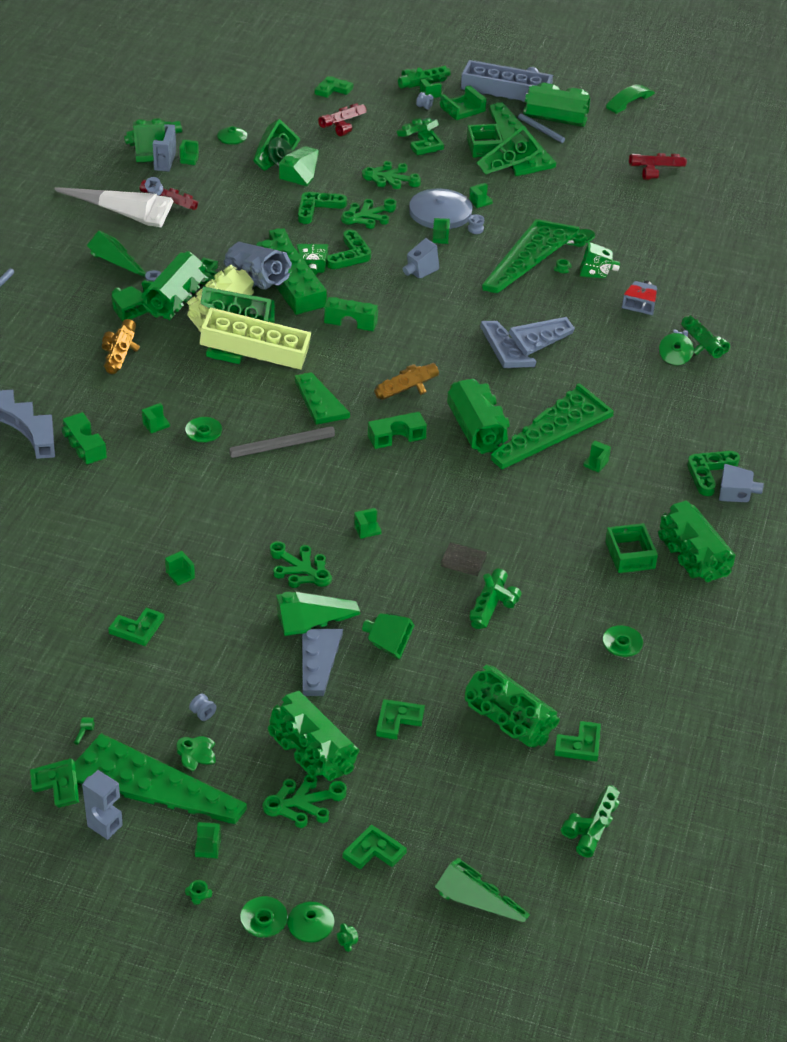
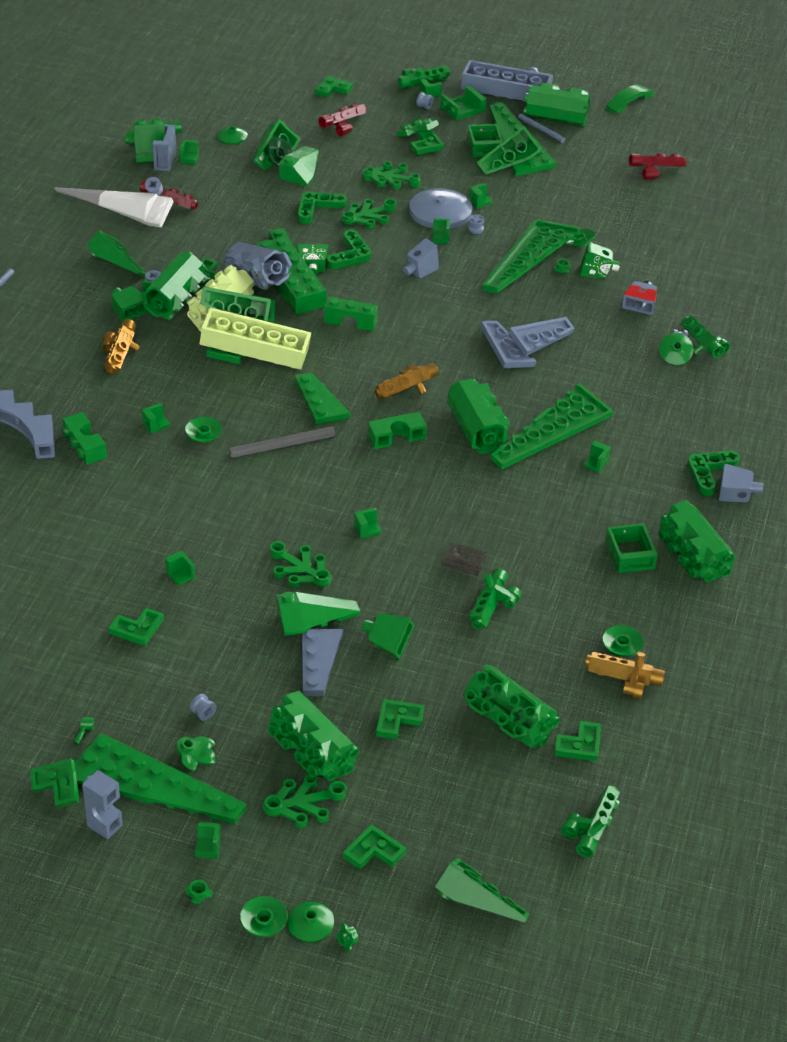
none -> pearl gold piece [585,652,665,700]

